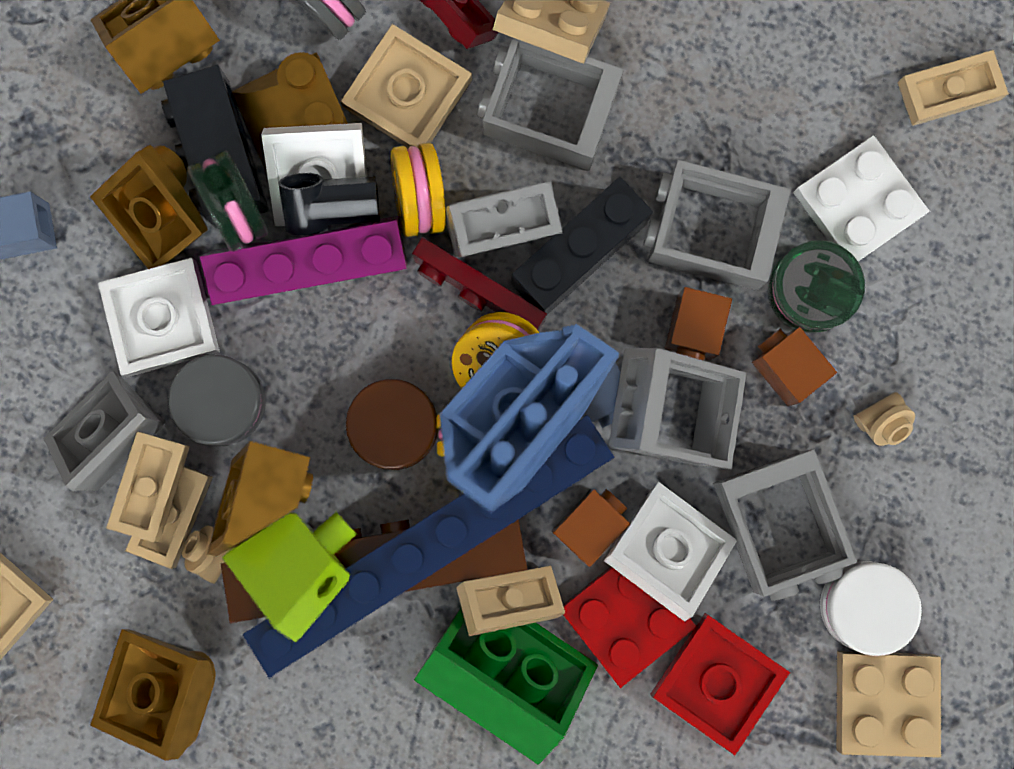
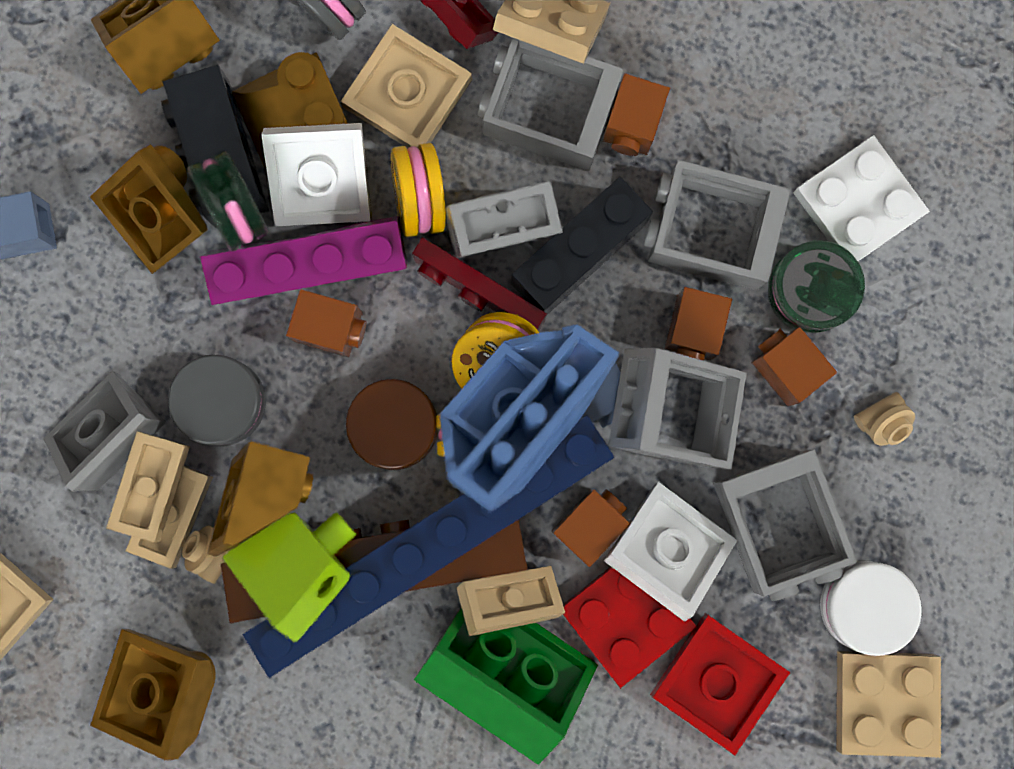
white plate [98,258,220,377] -> none
black piece [278,173,380,236] -> none
tan plate [898,50,1009,126] -> none
none -> dark orange brick [286,289,367,358]
none -> dark orange brick [603,73,670,156]

